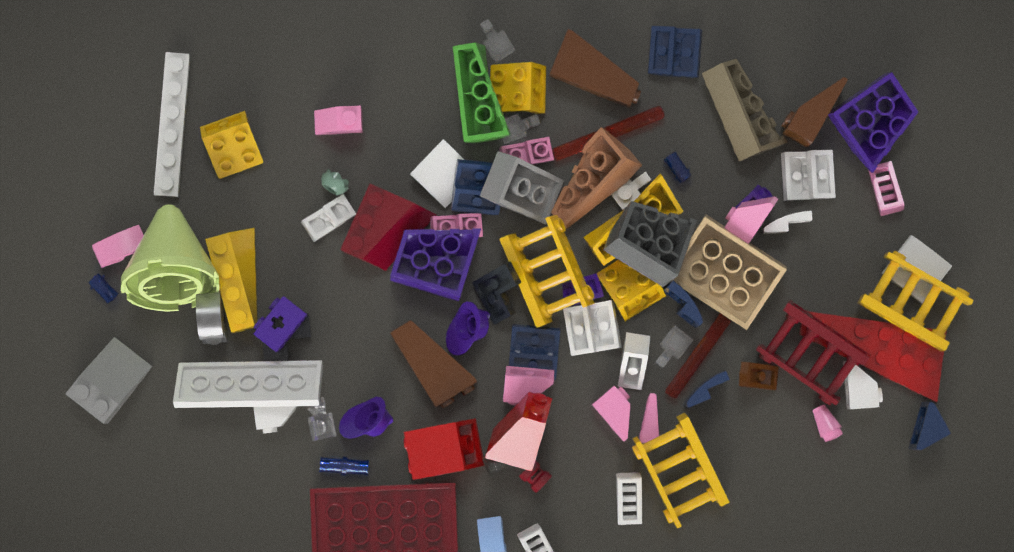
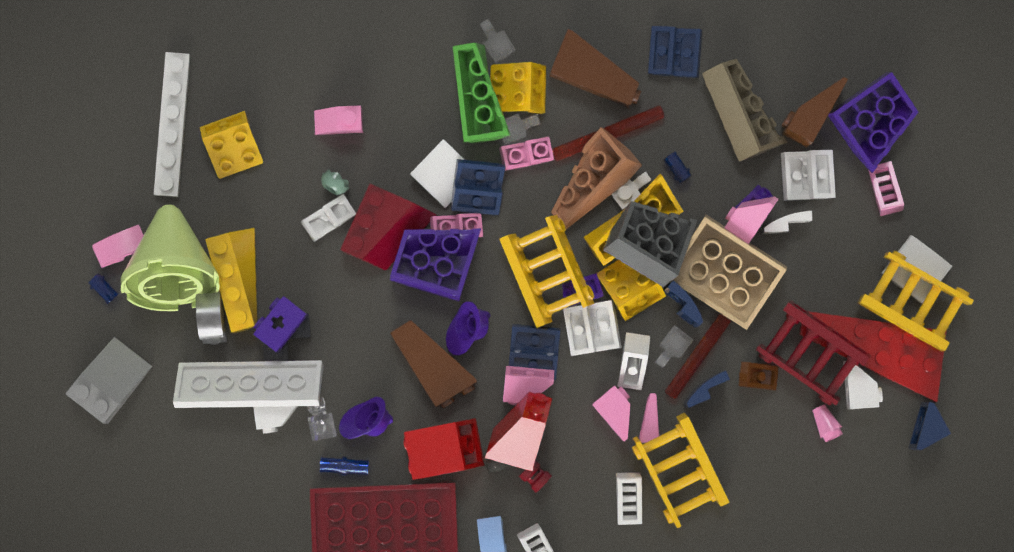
black plate [472,261,522,325] -> none
light grey slope [480,151,564,225] -> none

